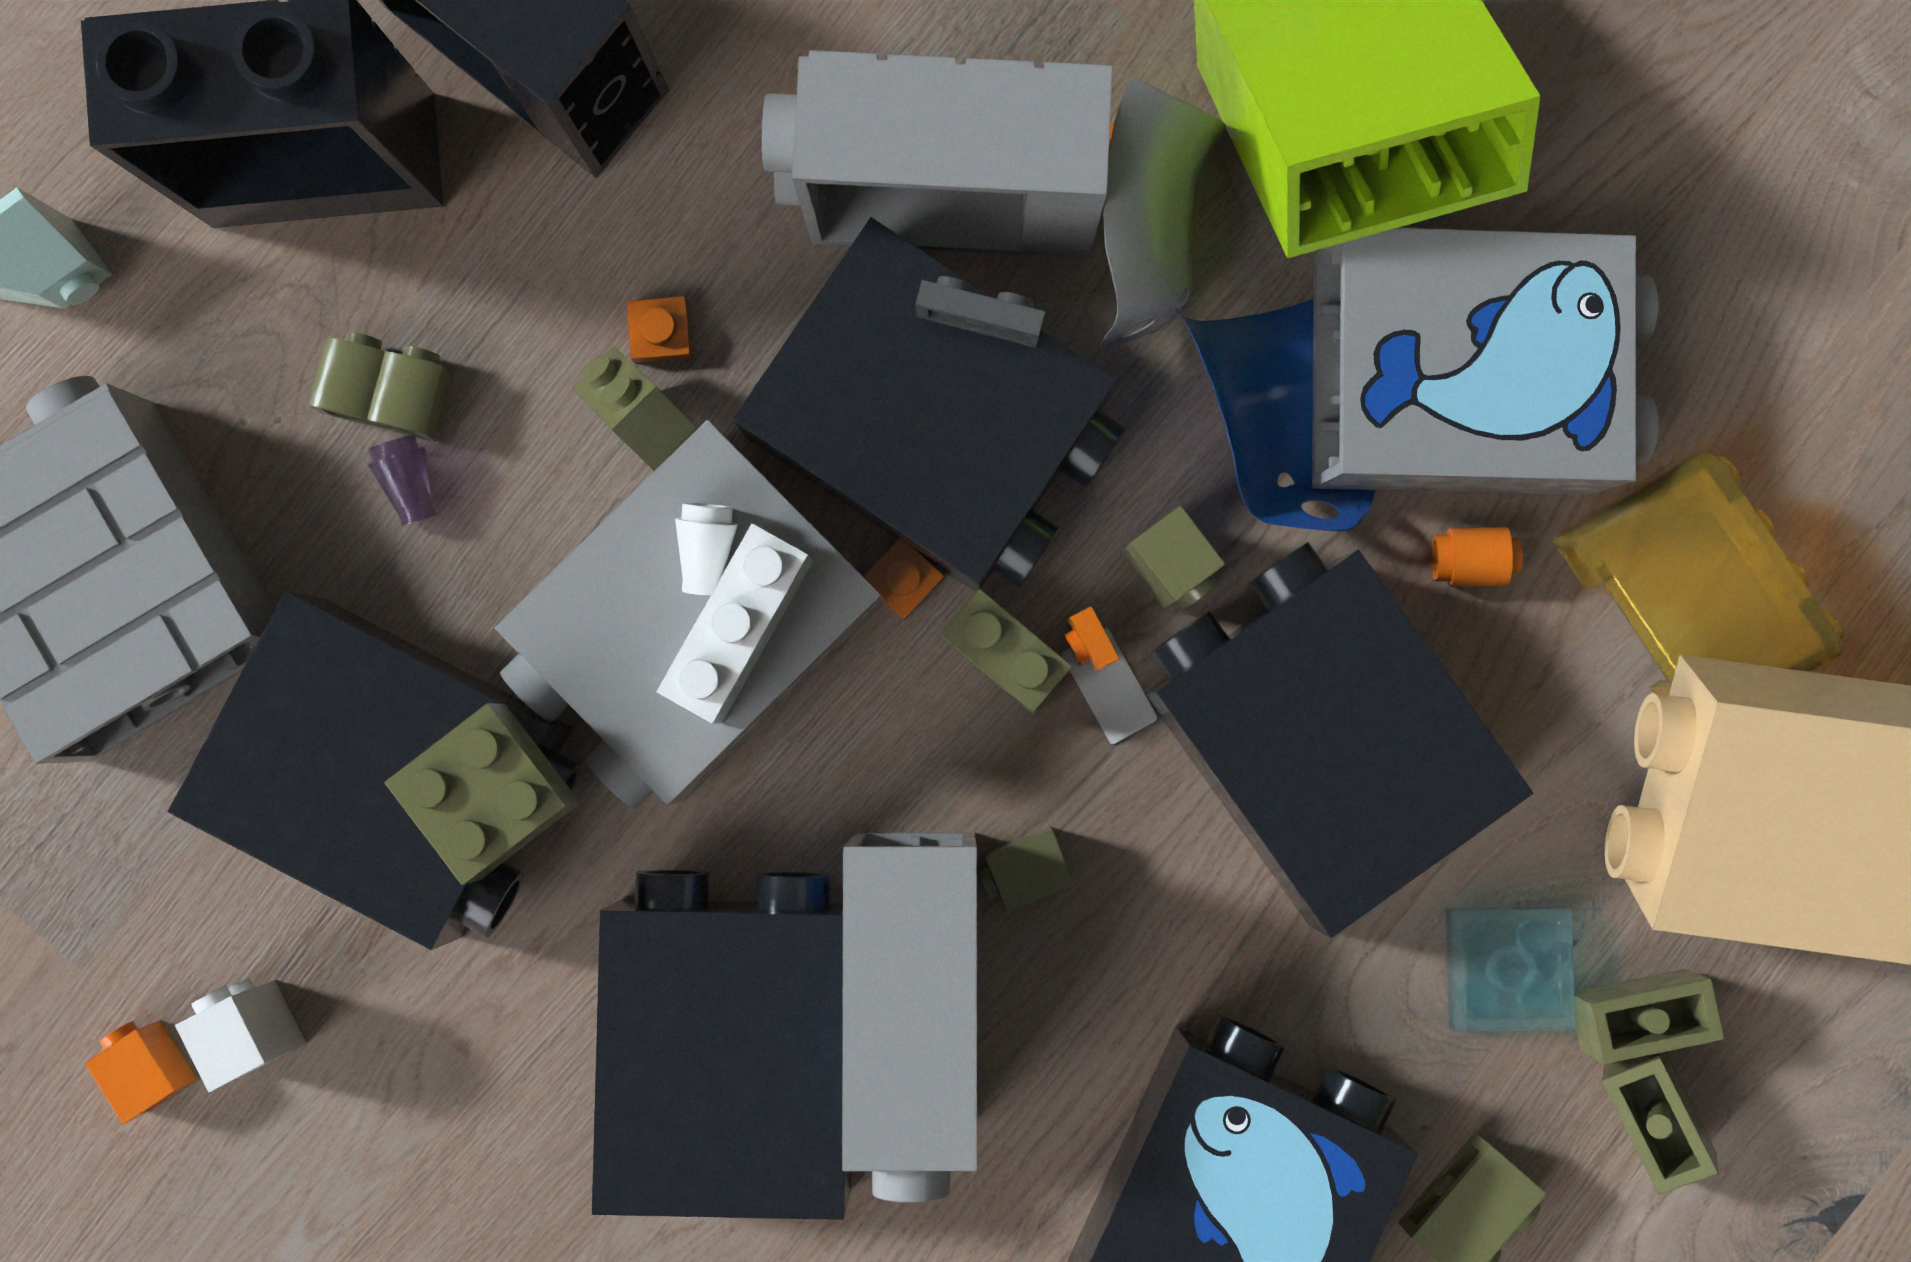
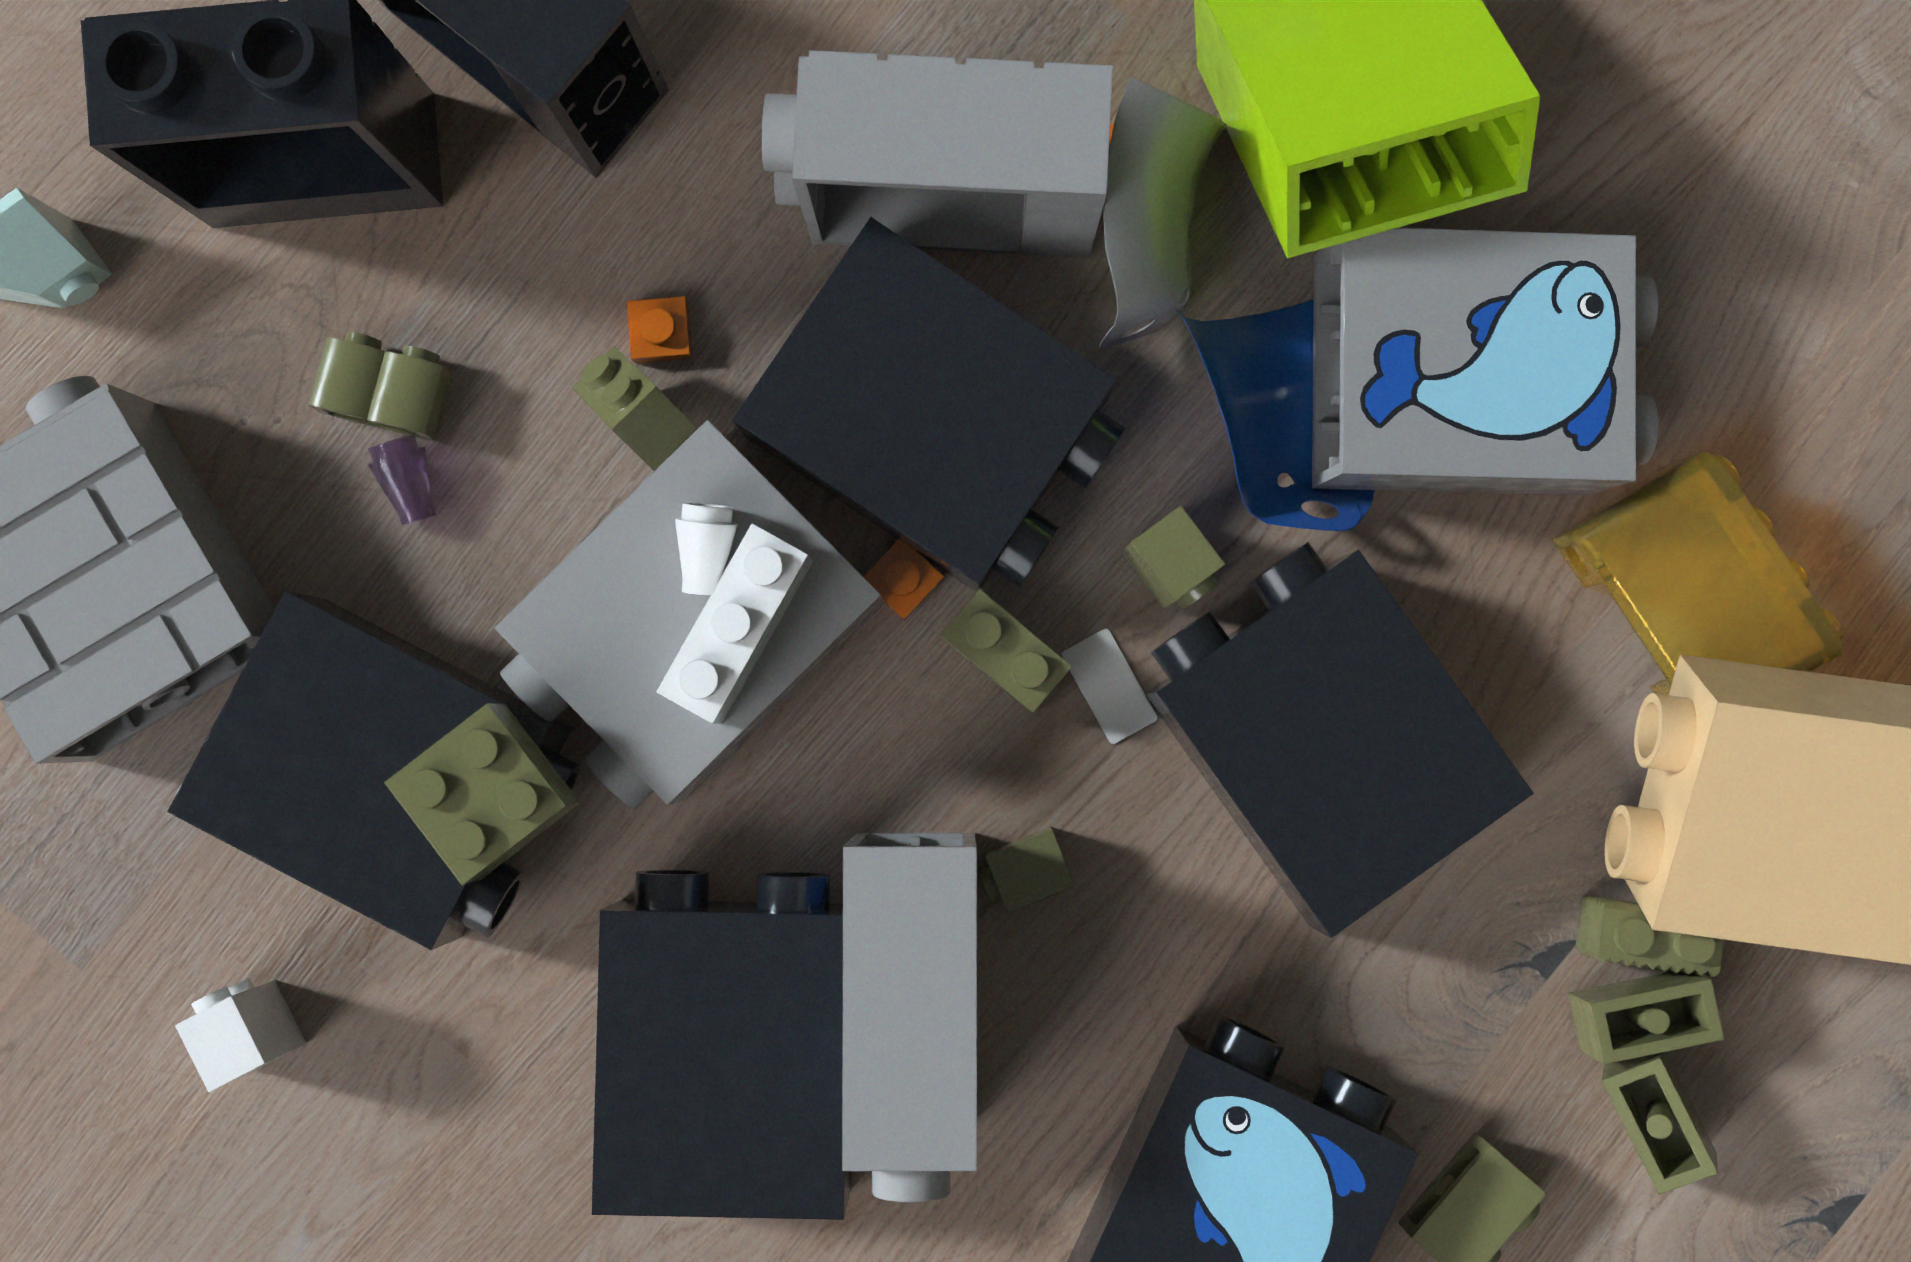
orange brick [84,1020,198,1125] -> none
dark grey plate [916,276,1045,348] -> none
orange plate [1063,606,1119,672] -> none
orange brick [1431,527,1523,587] -> none
clear light blue plate [1446,907,1575,1032] -> none
none -> olive brick [1576,895,1724,978]

